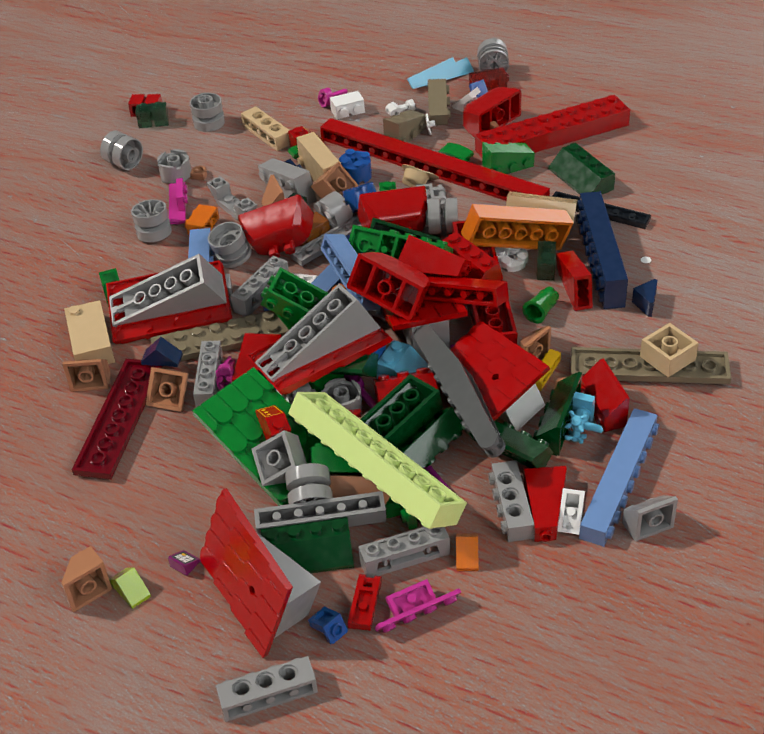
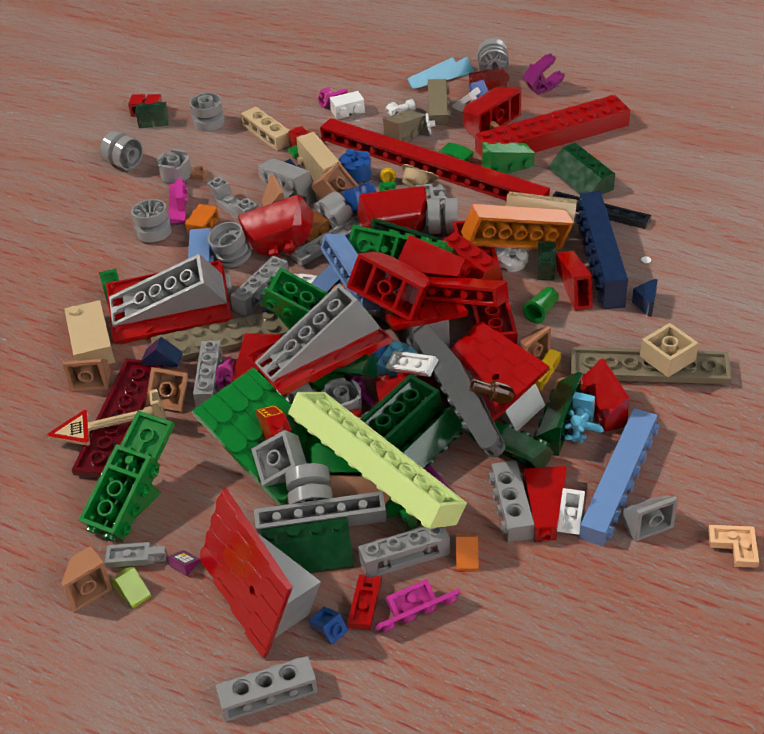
none -> tan piece [47,389,167,446]
none -> green wedge [78,410,175,542]
none -> light grey hinge [104,542,168,568]
none -> yellow plate [380,168,396,182]
none -> white tile [386,351,438,377]
none -> reddish brown arm [469,378,514,404]
none -> magenta piece [522,53,565,95]
none -> light nougat plate [708,525,759,568]

